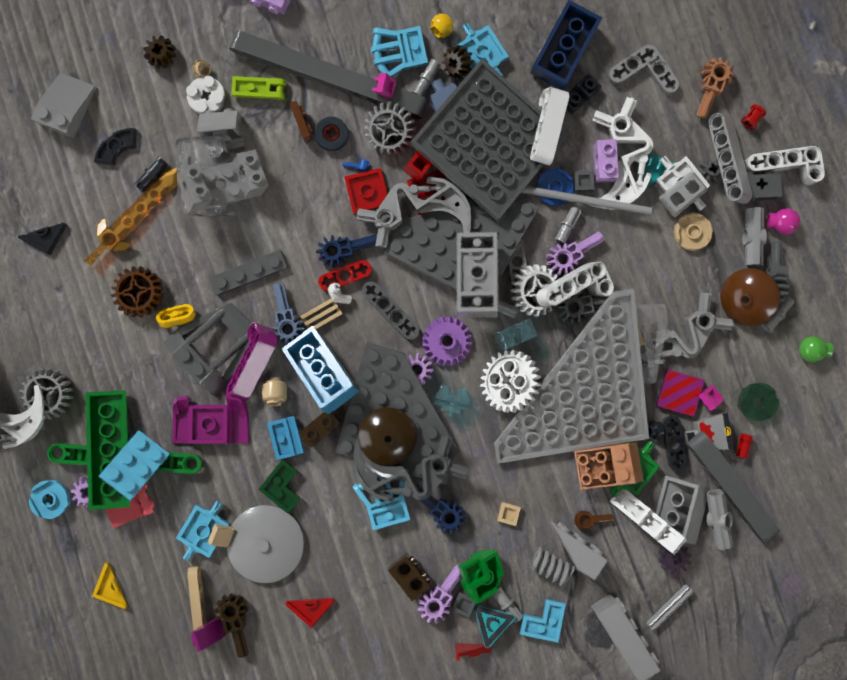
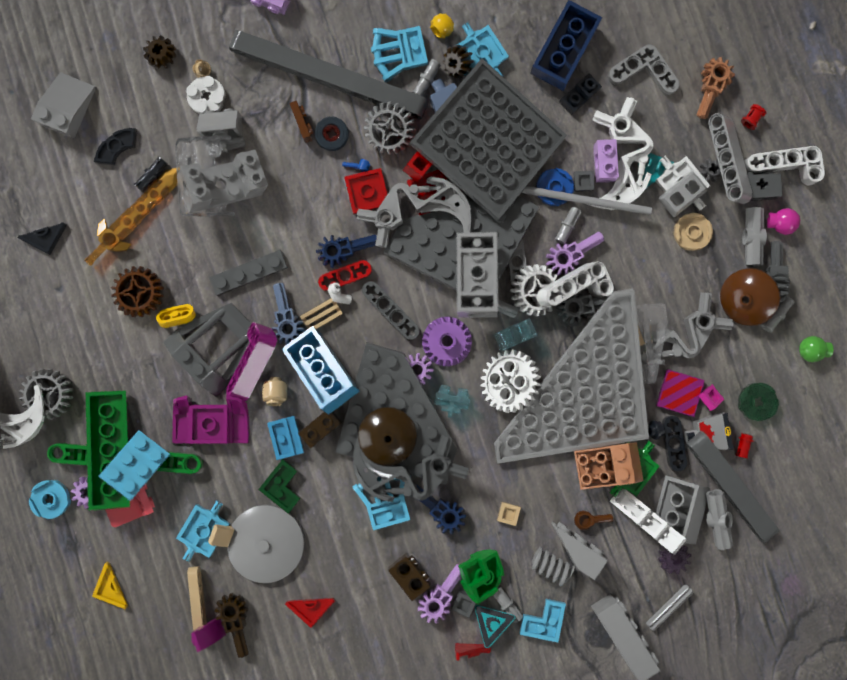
lime plate [231,76,286,101] -> none
dark pink tile [372,73,397,99] -> none
white beam [530,87,569,165] -> none

